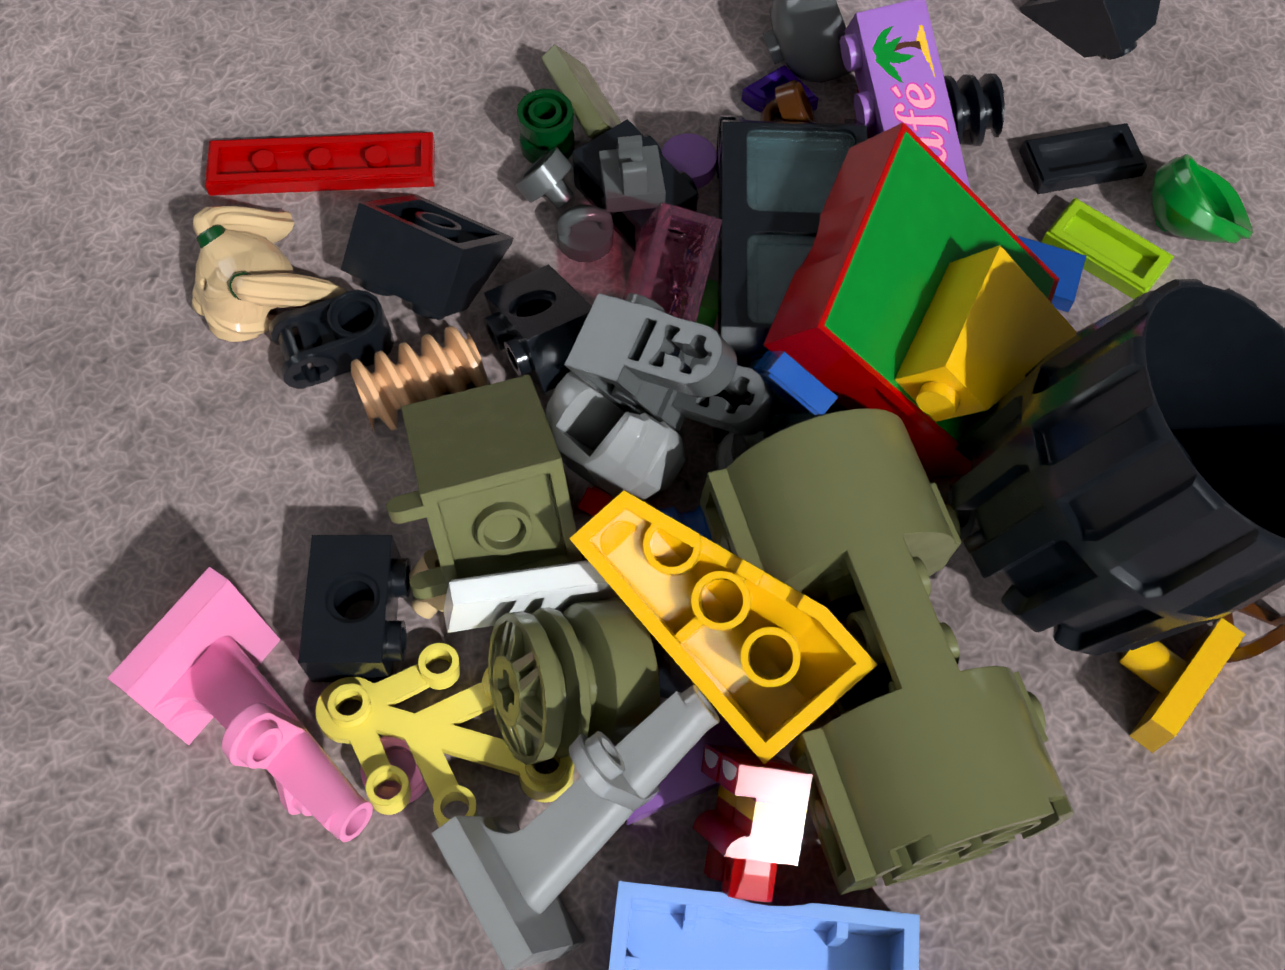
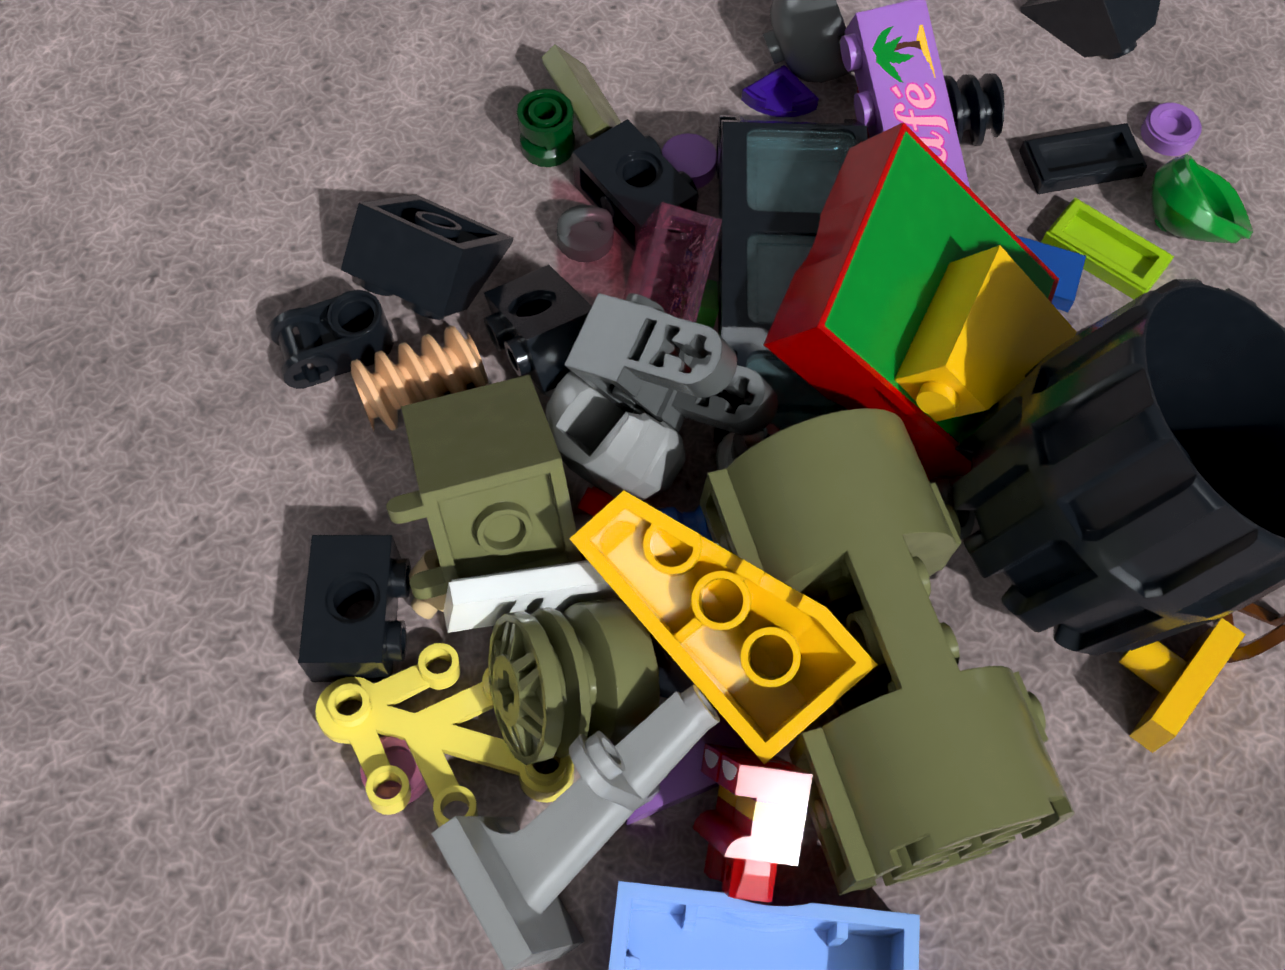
bright pink piece [107,567,373,842] -> none
tan hair [192,206,347,342] -> none
red tile [205,132,435,196] -> none
dark grey tile [514,147,574,208] -> none
dark grey tile [599,135,666,213] -> none
blue tile [753,351,838,417] -> none
reddish brown tile [760,80,816,140] -> none
none -> medium lavender tile [1141,103,1202,156]

